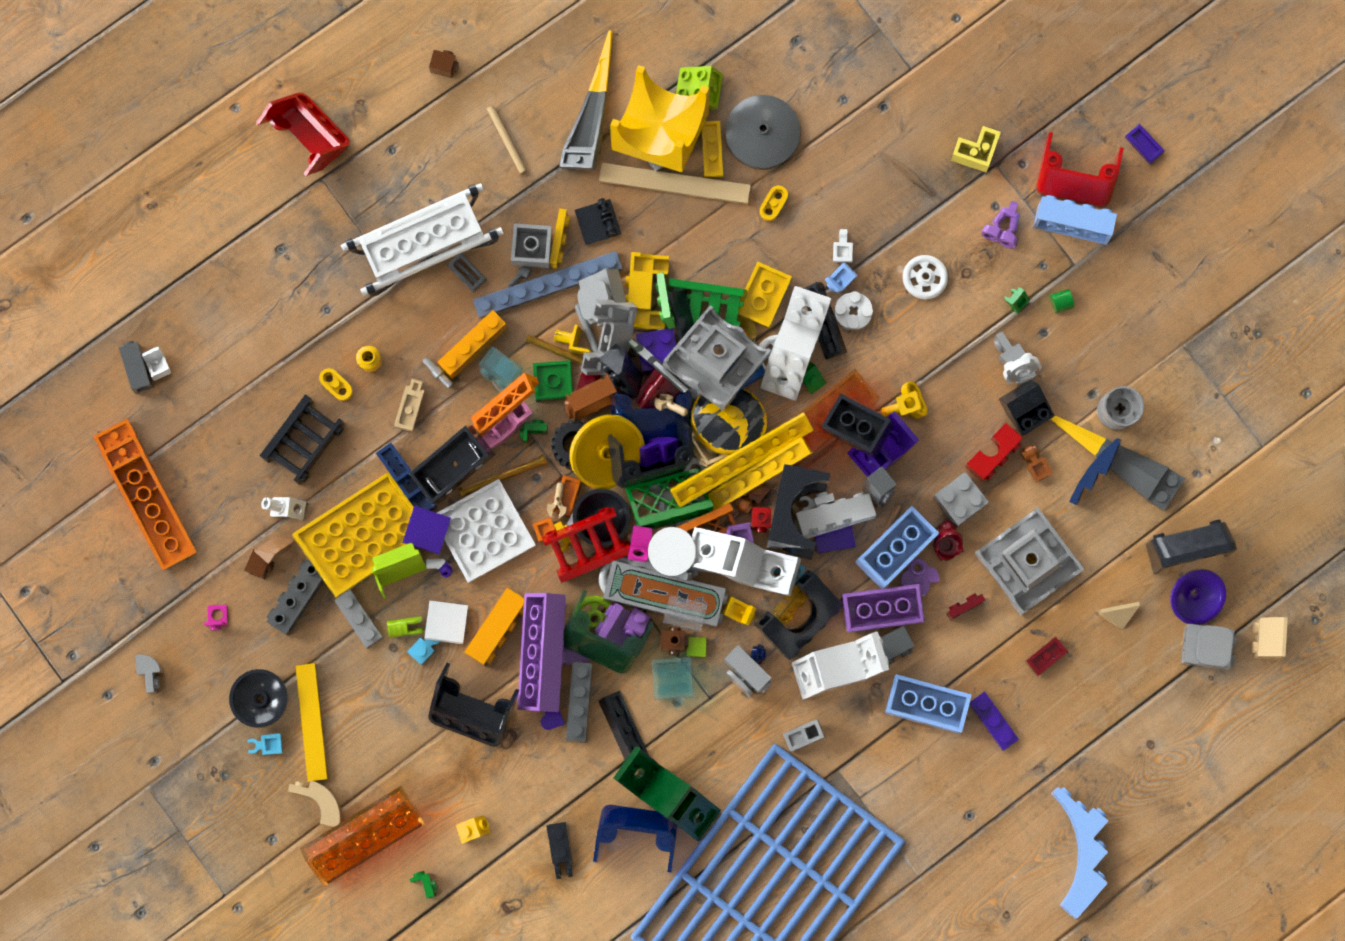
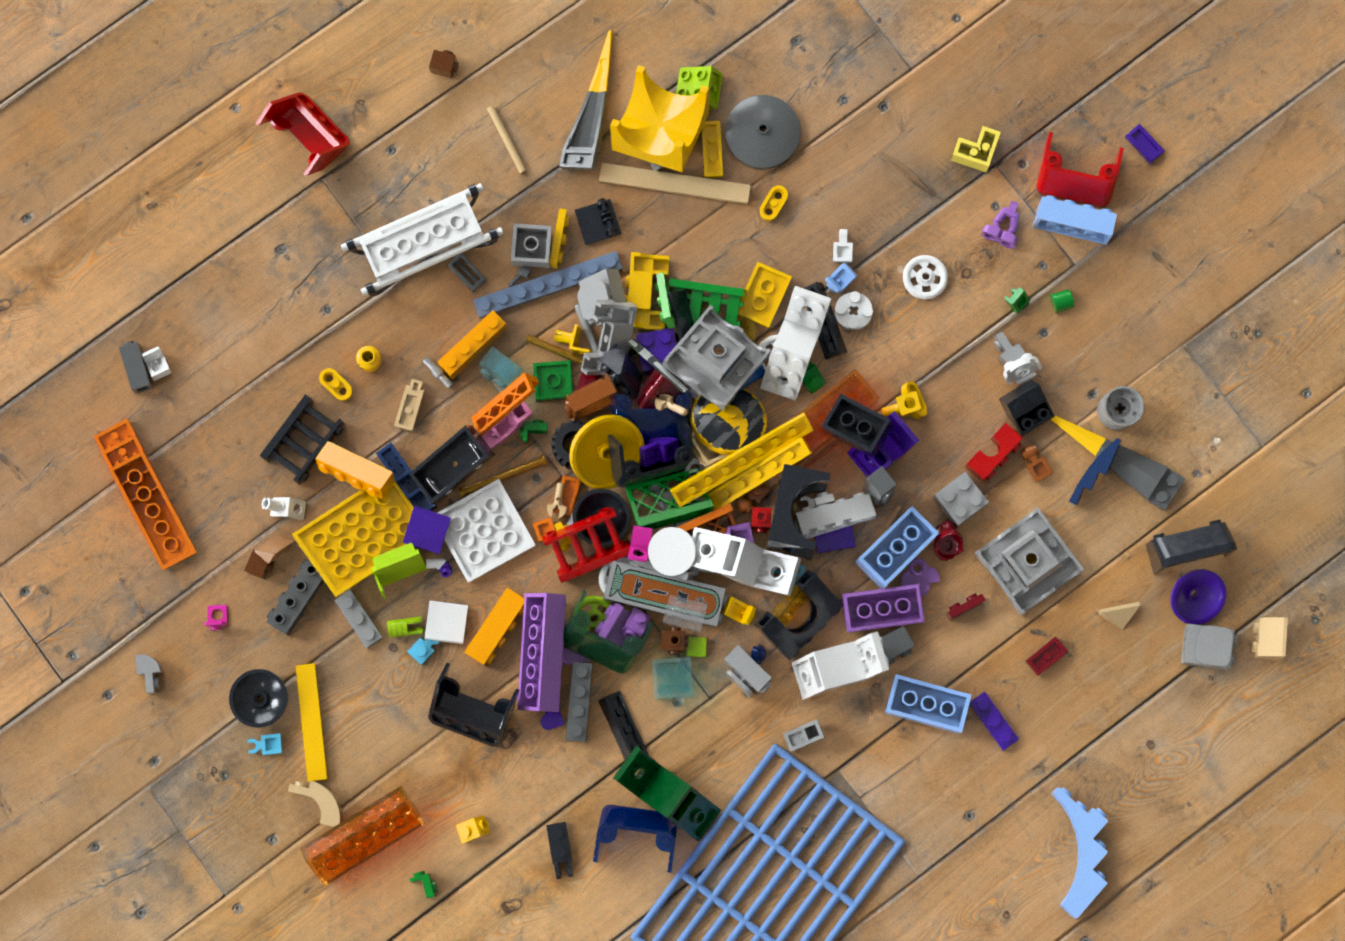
none -> light orange brick [315,441,395,499]

